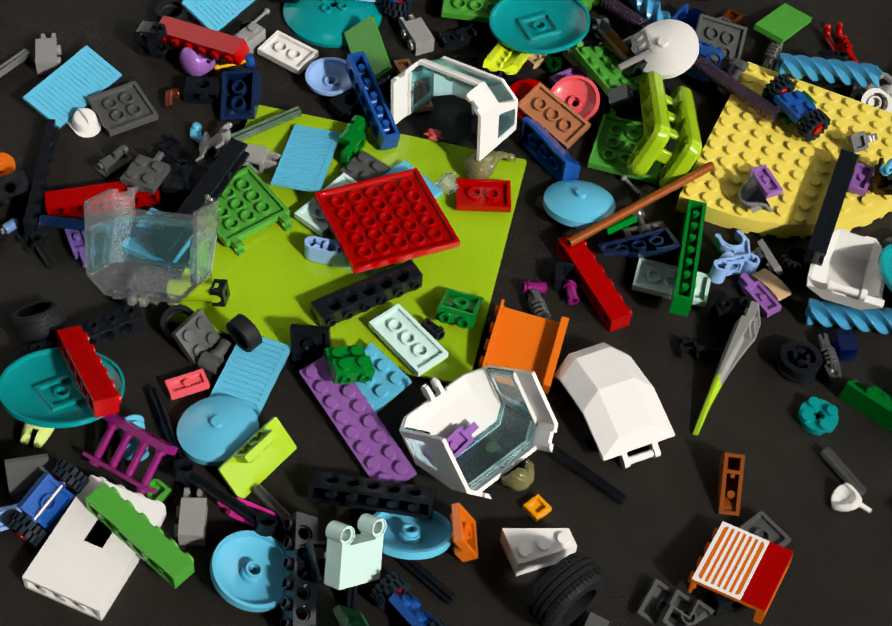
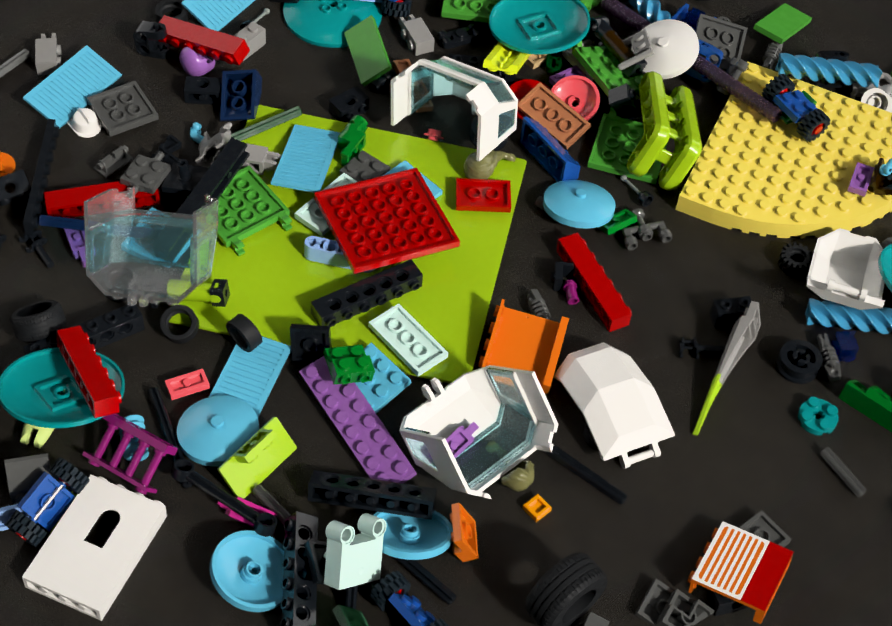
medium blue piece [0,218,20,235] -> none
bright green brick [85,482,195,589] -> none
bright green tile [146,478,172,502] -> none
copper arm [164,88,181,109] -> none
dark grey plate [171,309,221,365] -> none
light grey hinge [174,487,208,546] -> none
dark grey pin [198,339,231,375] -> none
hinge [214,53,255,71] -> none
white plate [257,30,319,75] -> none
light blue dish [305,57,353,97] -> none
blue brick [345,51,400,151] -> none
black pin [421,318,445,341] -> none
green plate [435,288,483,329] -> none
clear plate [436,172,459,195] -> none
white wedge [500,528,577,576] -> none
magenta pin [522,280,547,295] -> none
dark orange piece [566,161,715,247] -> none
dark blue wedge [597,227,681,259] -> none
light aqua plate [631,258,711,308] -> none
green brick [669,199,707,317] -> none
light blue piece [709,230,760,284] -> none
dark orange slope [718,452,745,516] -> none
reddish brown tile [721,8,743,24] -> none
medium lavender hinge [738,273,782,318] -> none
black hat [739,171,773,213] -> none
medium lavender plate [748,164,783,199] -> none
light grey hinge [751,239,784,277] -> none
tan slope [751,268,791,301] -> none
black tile [803,149,859,266] -> none
red piece [824,22,864,63] -> none
white piece [831,482,872,513] -> none
plate [847,131,878,153] -> none

